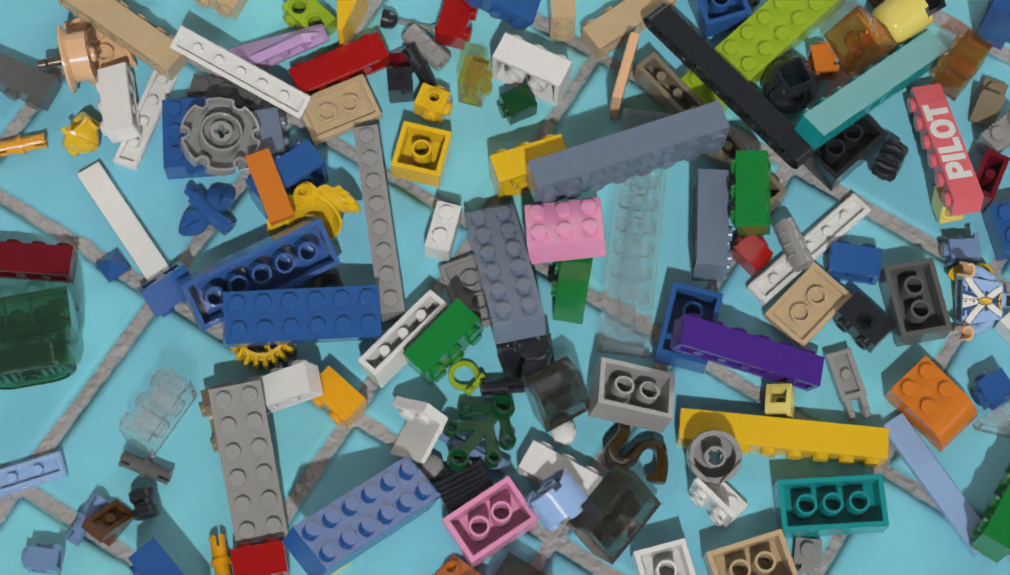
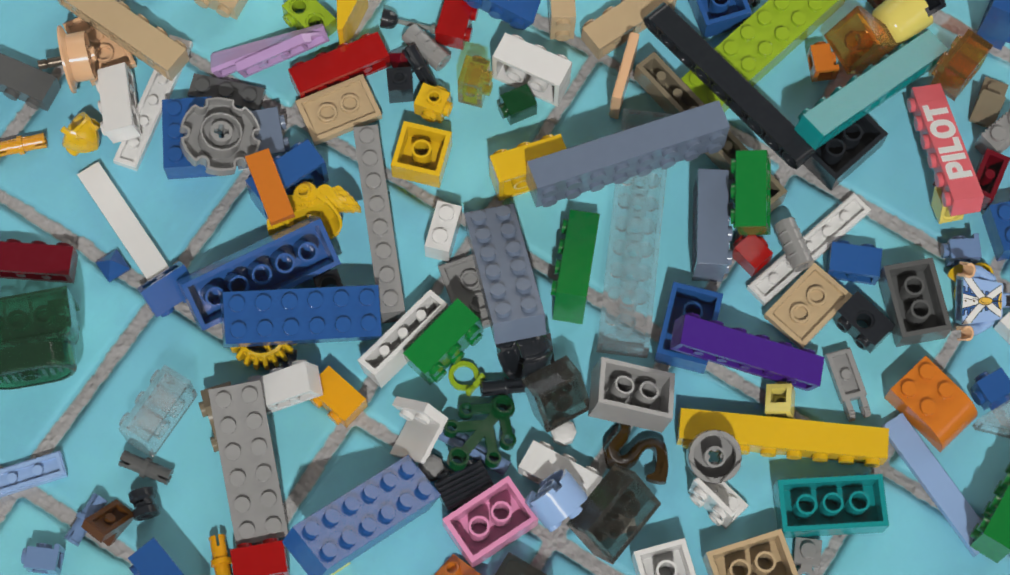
white plate [170,26,313,119] -> none
blue plant [179,185,236,236] -> none
bright pink brick [524,197,607,264] -> none
black piece [762,56,819,113] -> none
black gear [871,138,908,182] -> none

